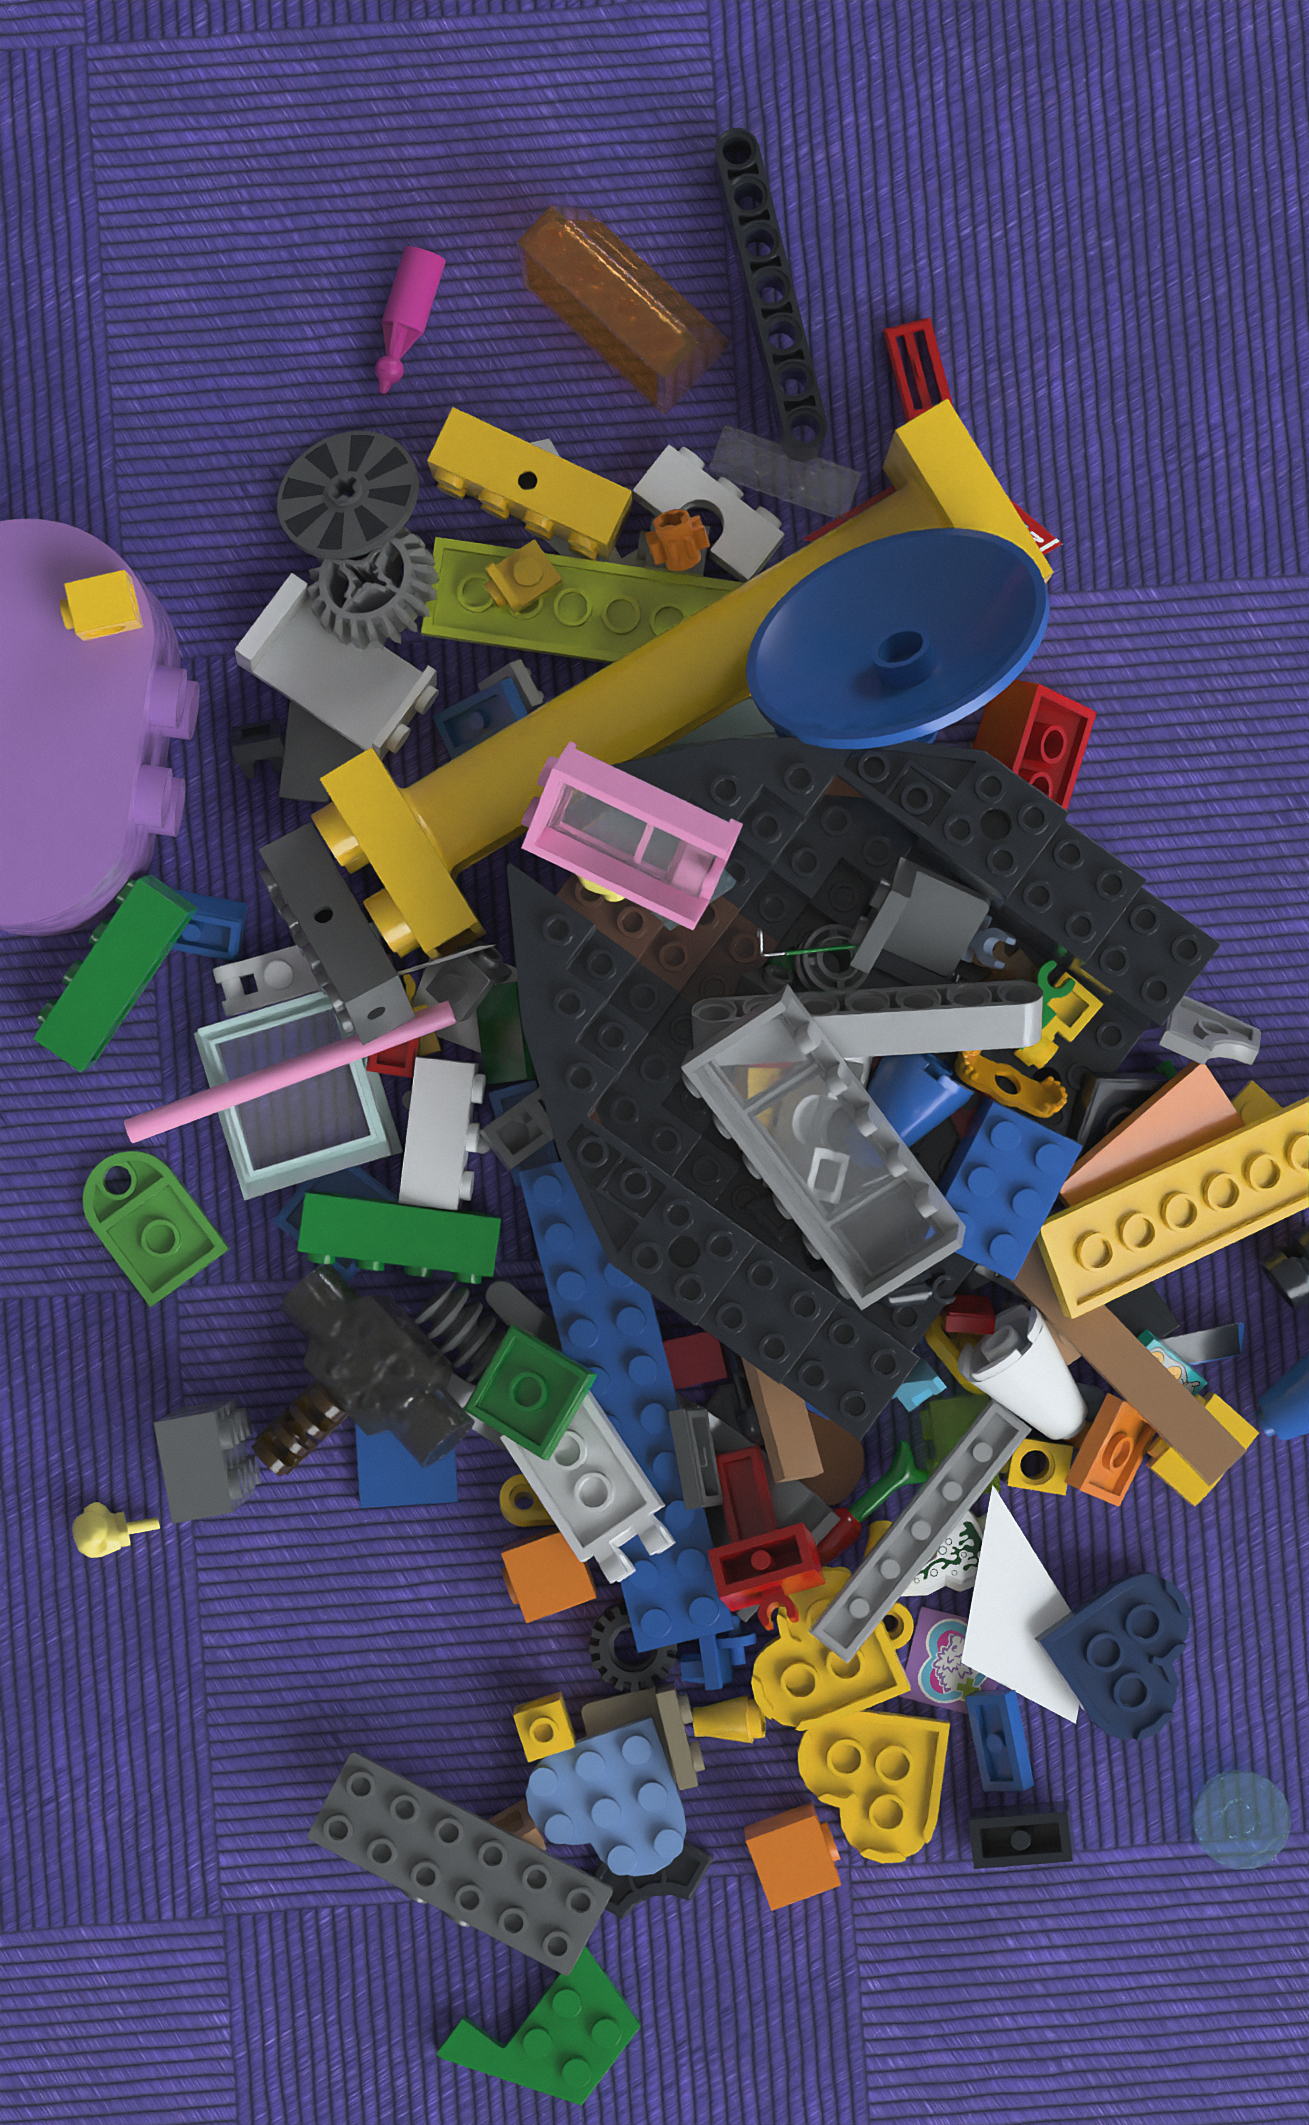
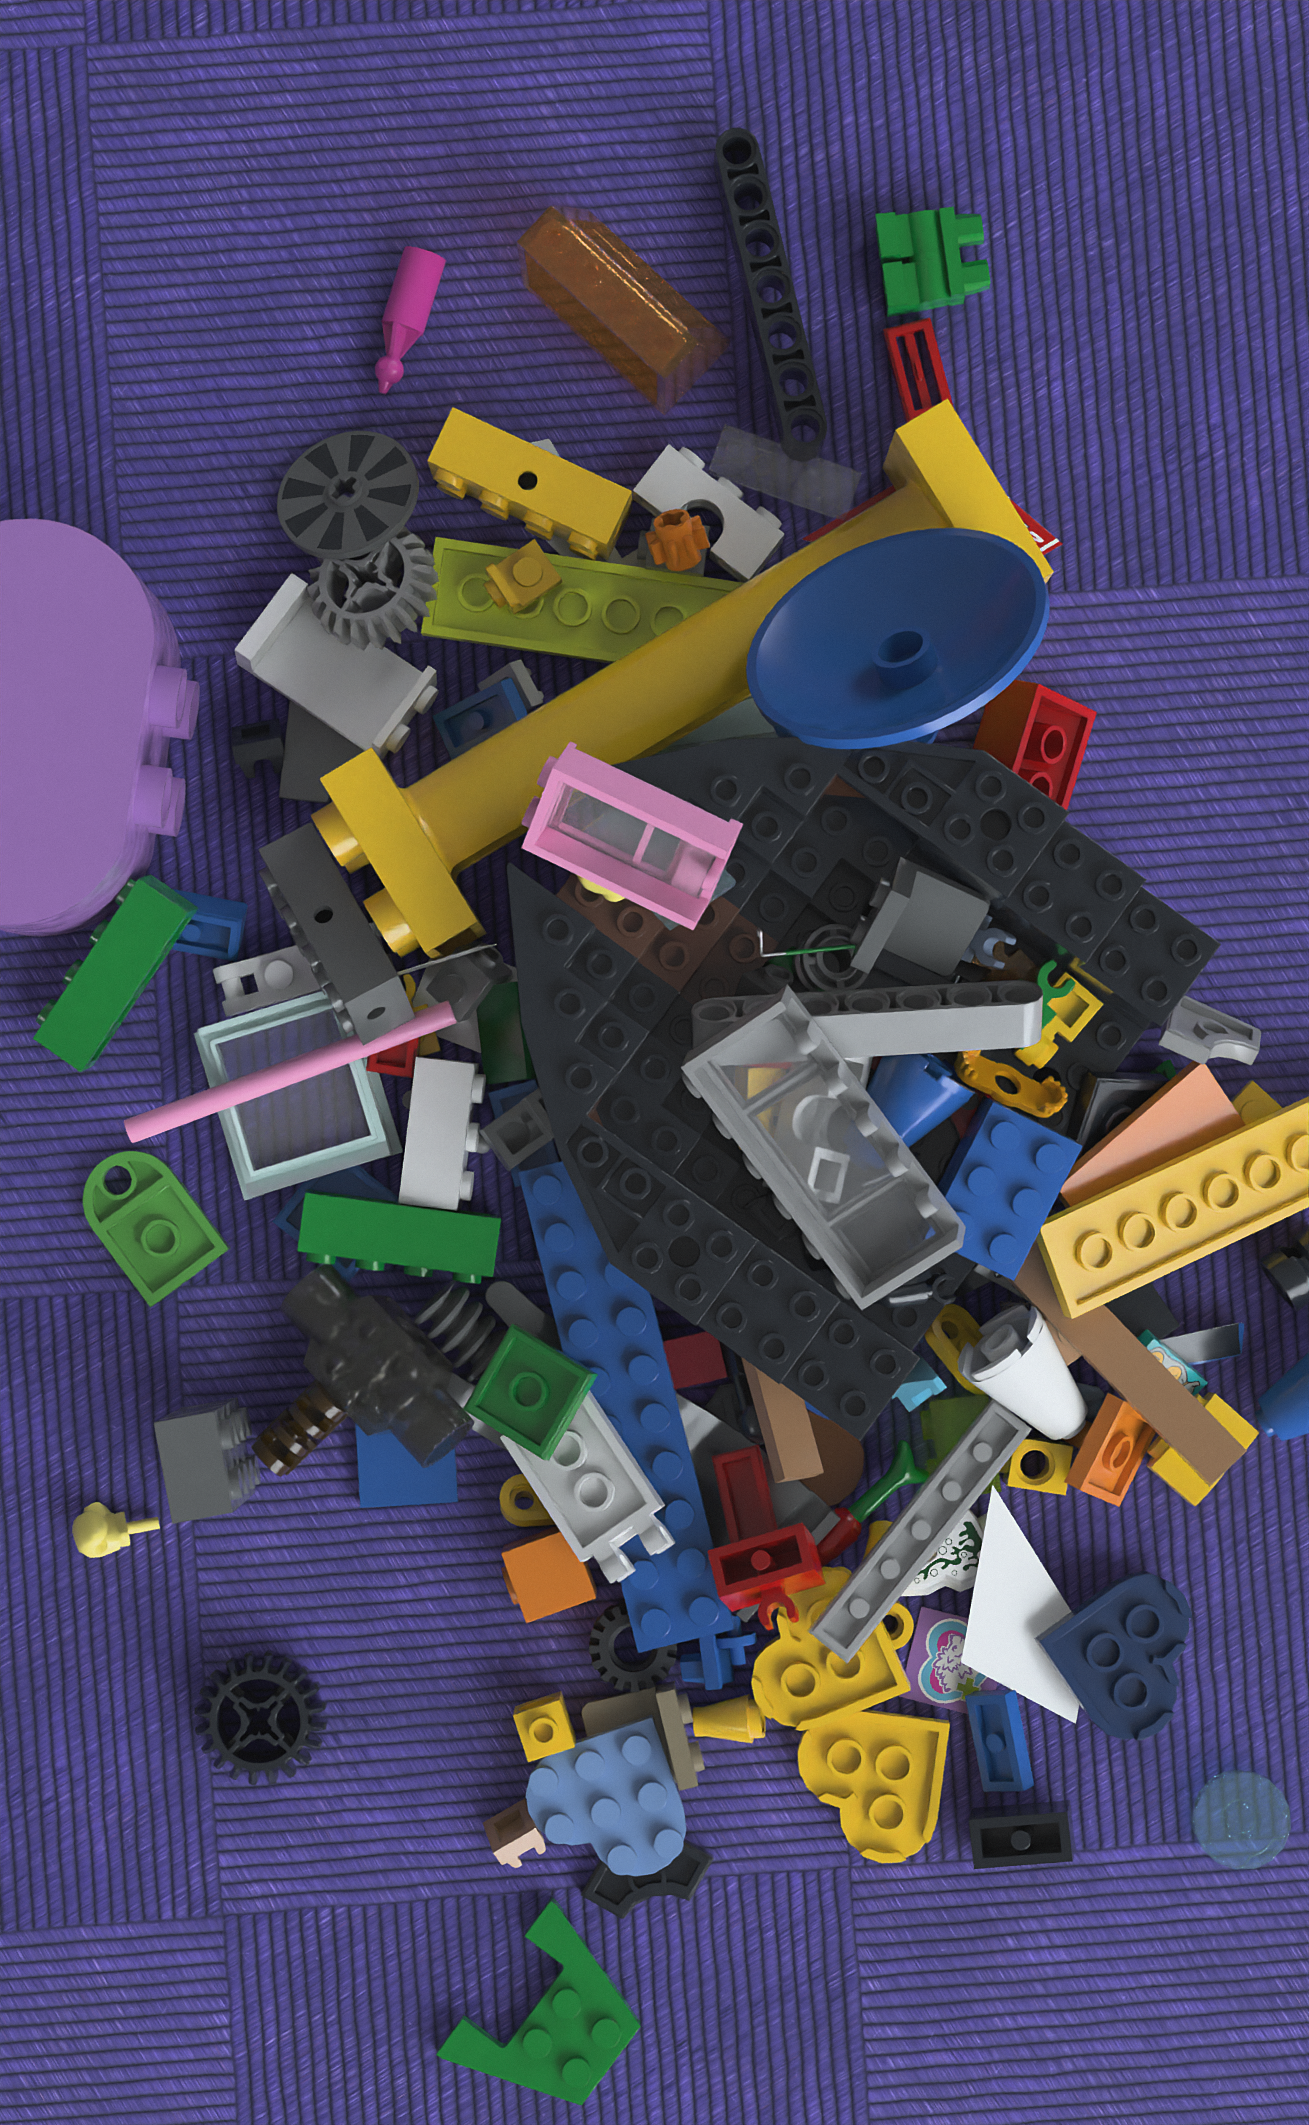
yellow brick [59,570,143,641] -> none
dark grey bracket [307,1751,613,1975] -> none
dark grey tile [668,1407,723,1510] -> none
orange head [744,1802,841,1911] -> none
red tile [940,1294,996,1335] -> none
none -> black gear [194,1650,328,1785]
none -> green hips [875,206,990,317]

